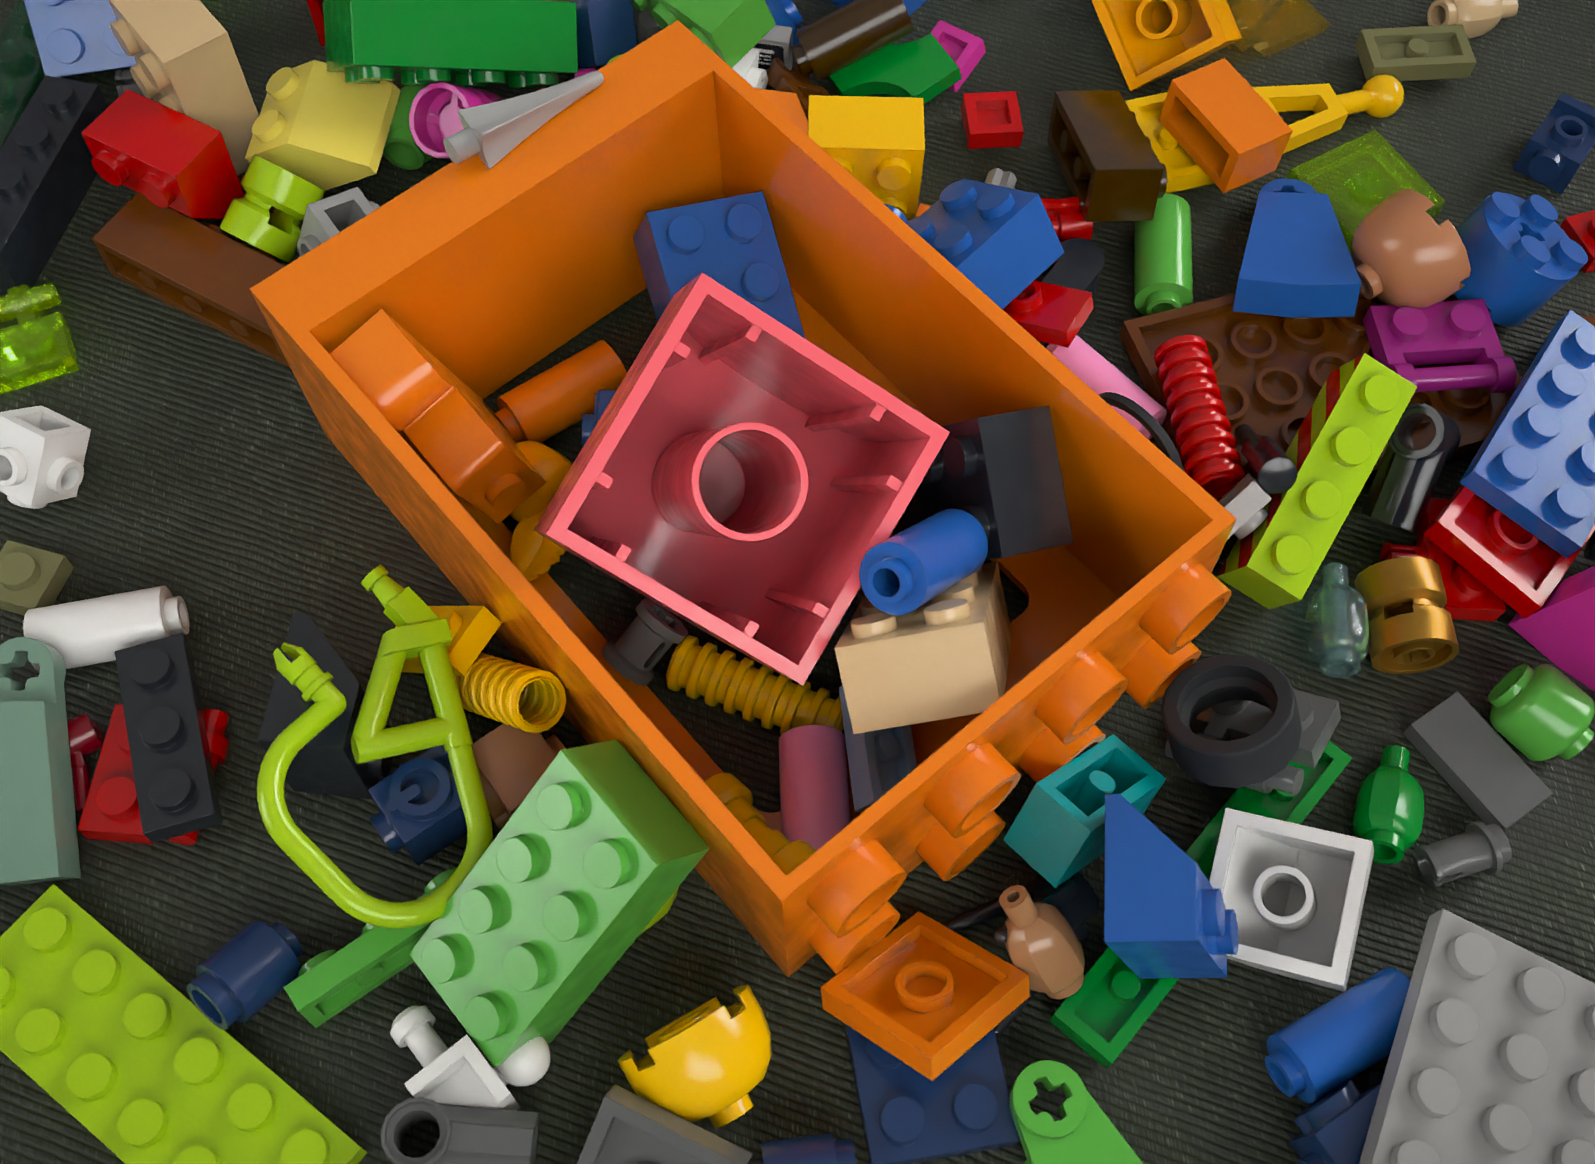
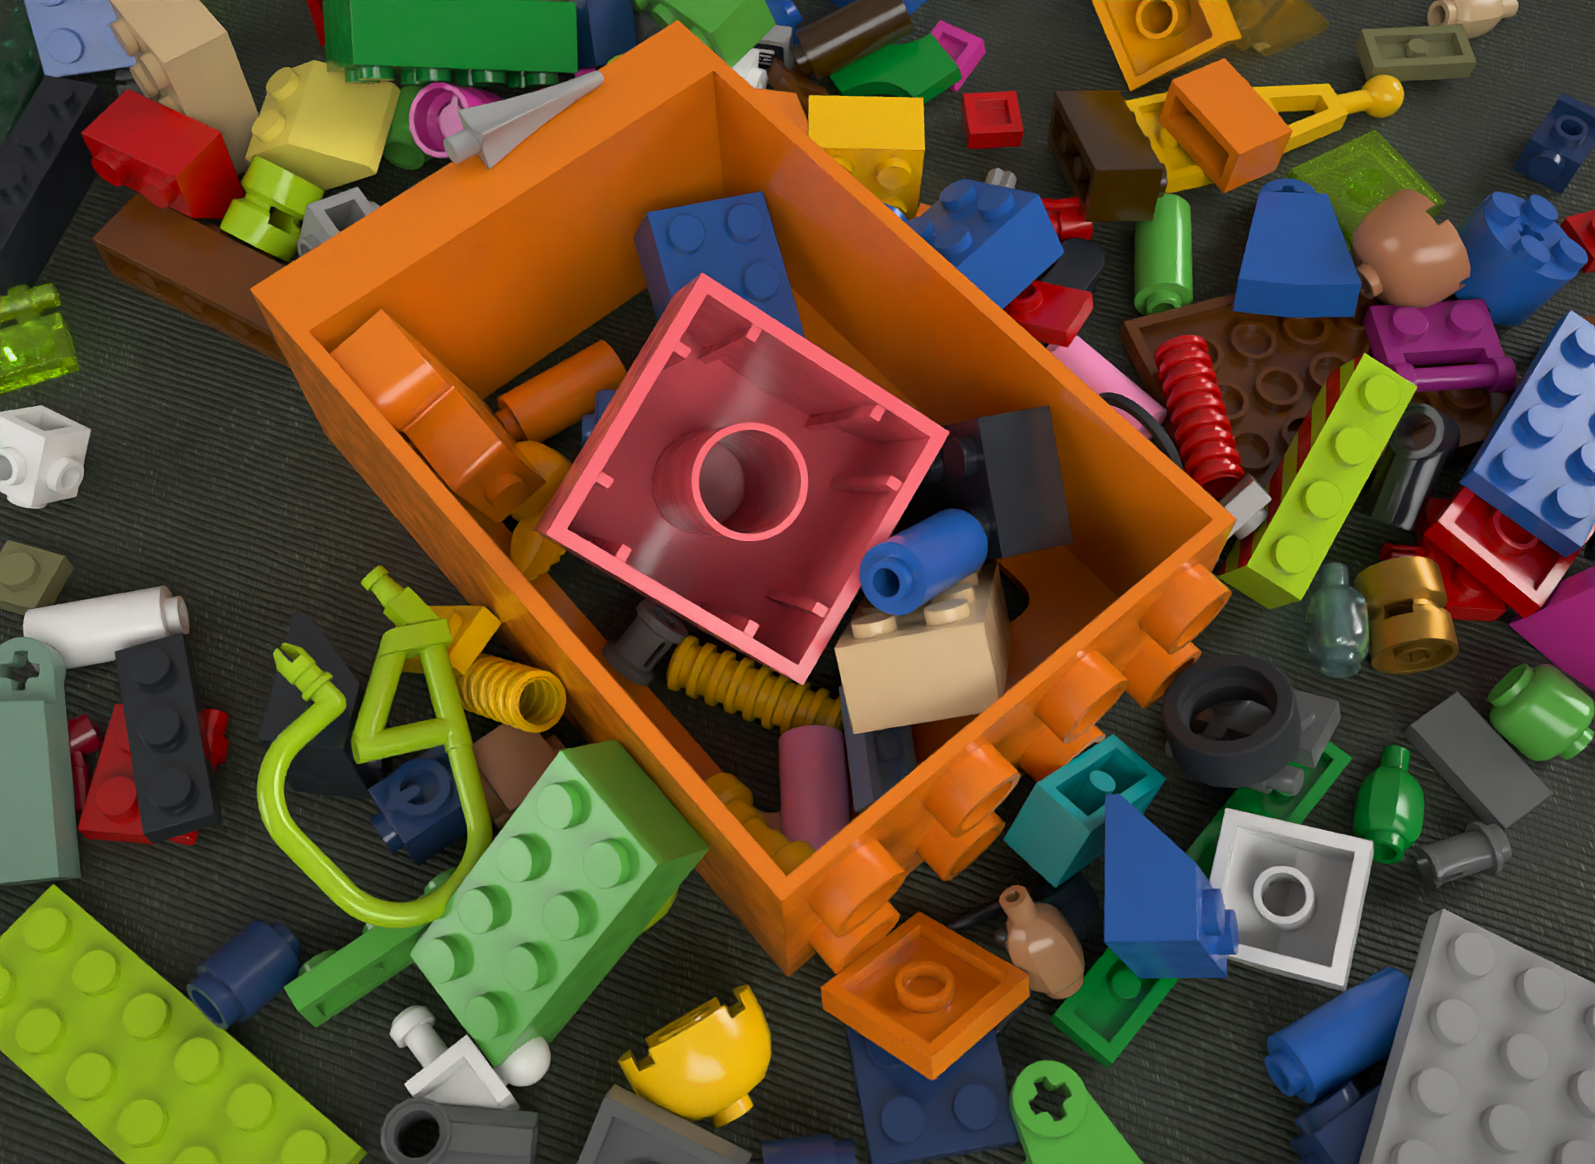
black axle [1234,424,1298,494] -> none

